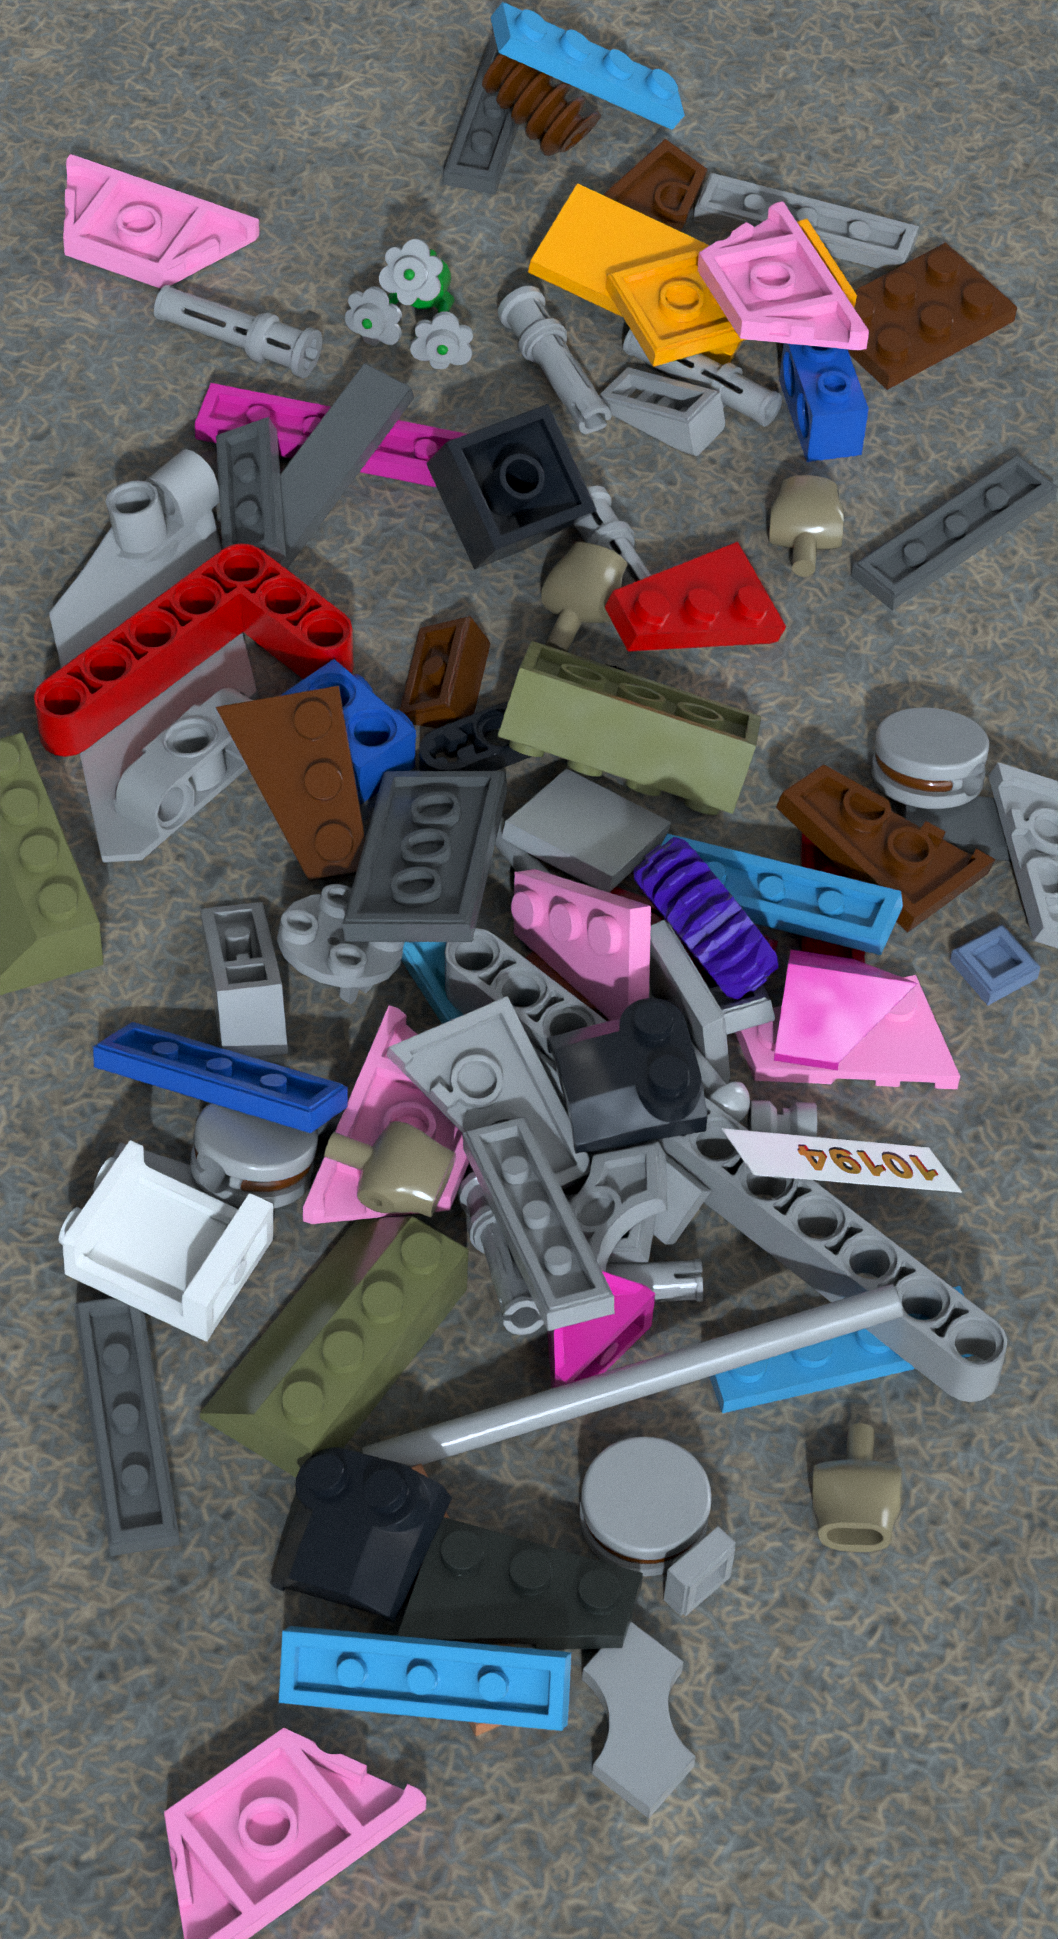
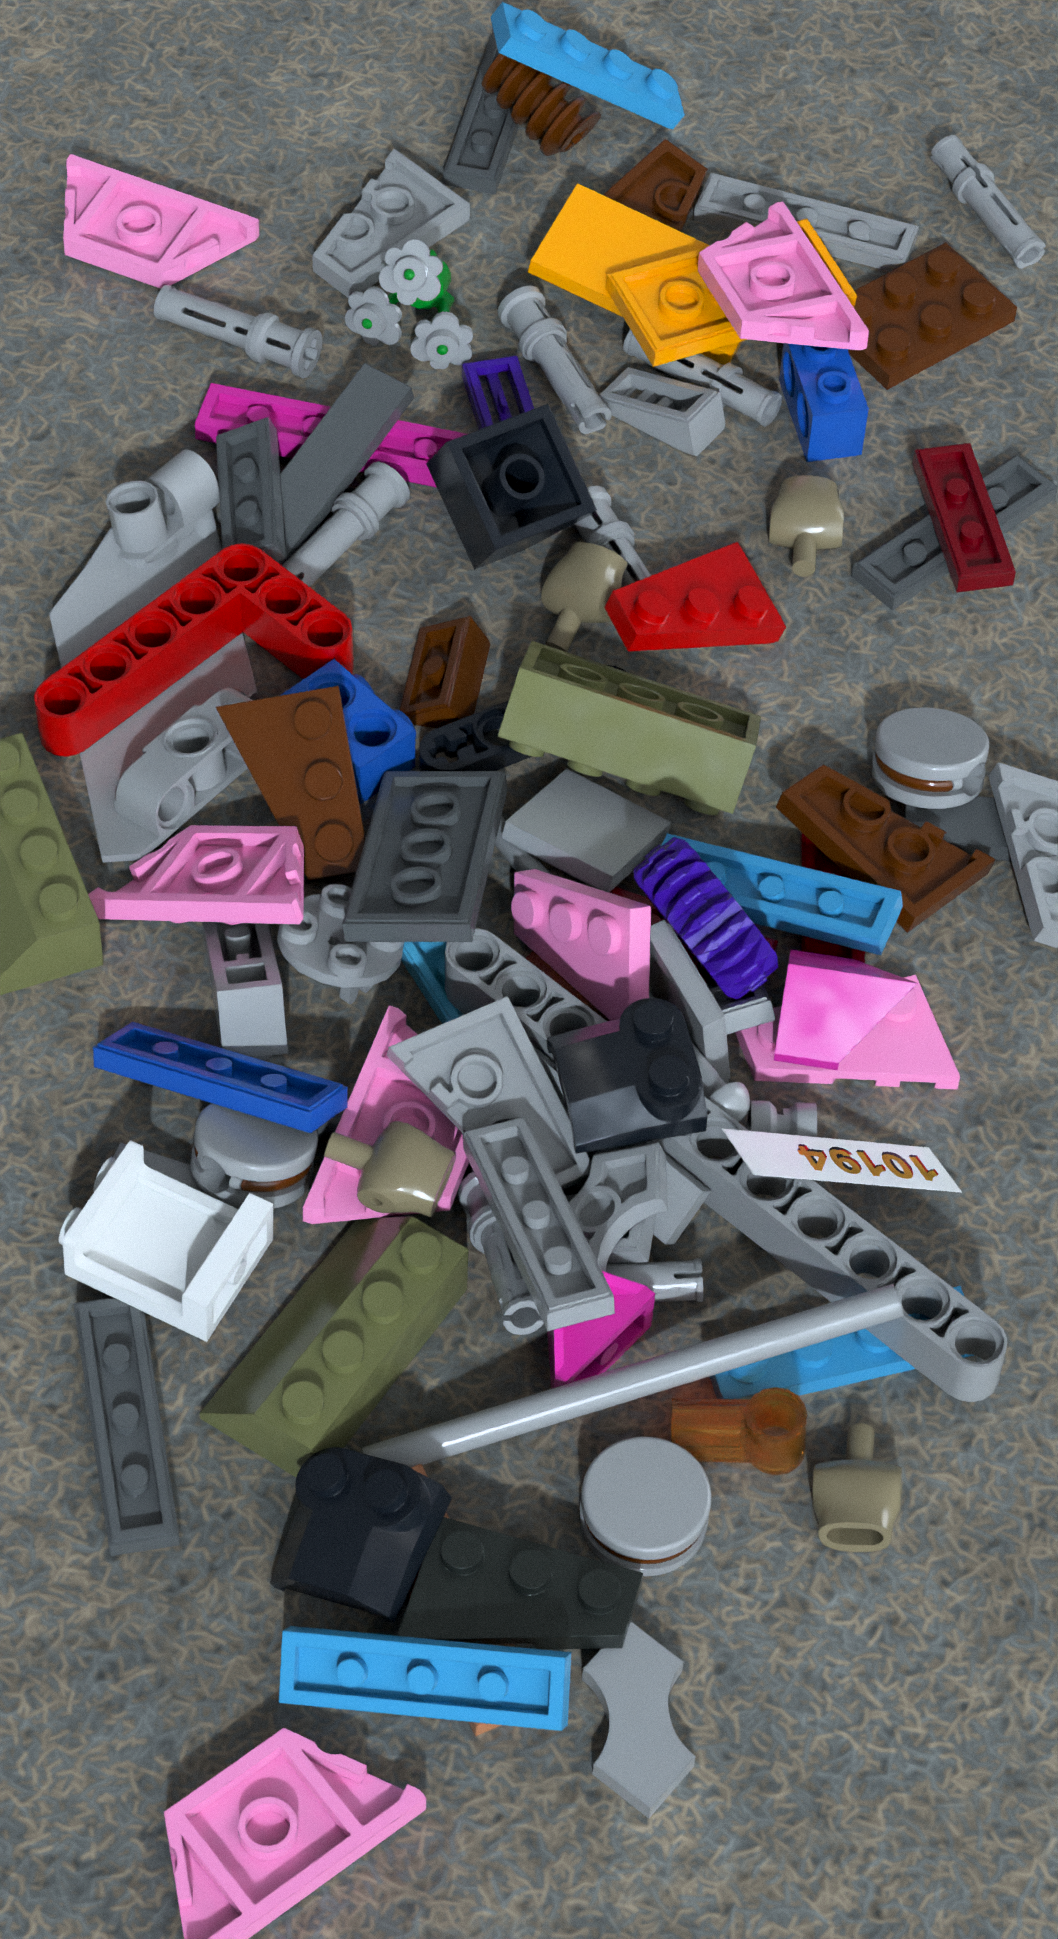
light grey tile [663,1526,736,1616] -> none
sand blue tile [950,924,1041,1006] -> none
none -> bright pink wing [88,825,304,925]
none -> light grey pin [282,462,410,587]
none -> light grey wing [312,148,470,298]
none -> dark purple tile [462,356,534,430]
none -> clear orange piece [671,1387,807,1475]
none -> dark red tile [912,443,1016,593]
none -> light grey pin [931,135,1046,268]

